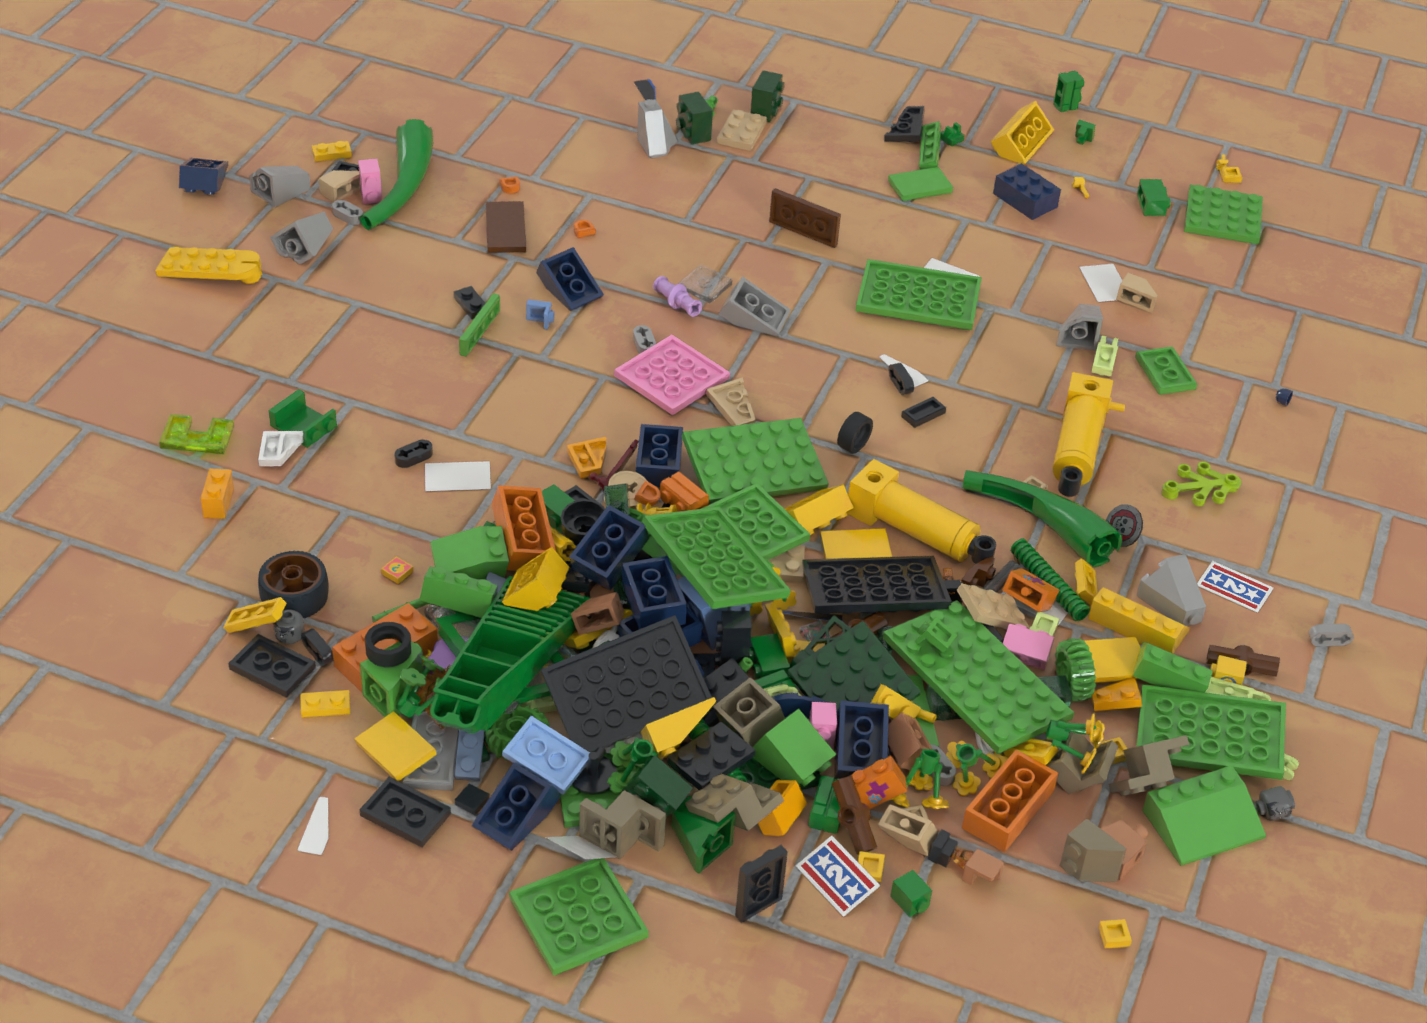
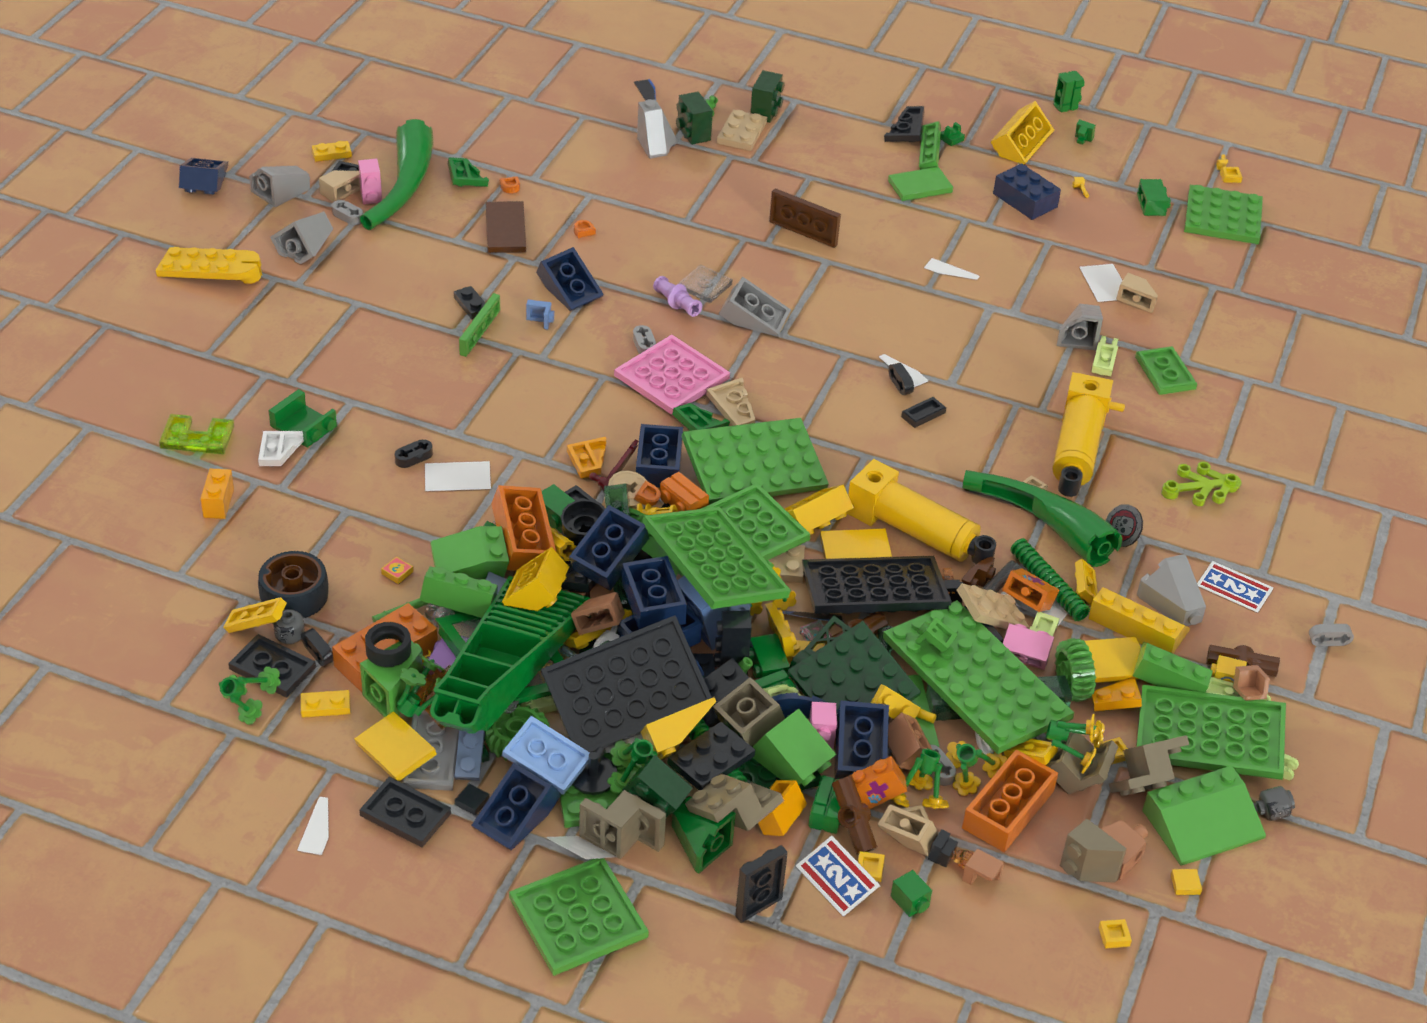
black tyre [837,412,873,454] -> none
bright green plate [855,259,982,330] -> none
dark blue hinge [1276,388,1293,406] -> none
none -> plant [219,666,281,725]
none -> green wing [447,157,489,187]
none -> green wing [672,403,730,431]
none -> yellow tile [1171,869,1202,895]
none -> nougat panel [1233,665,1270,700]

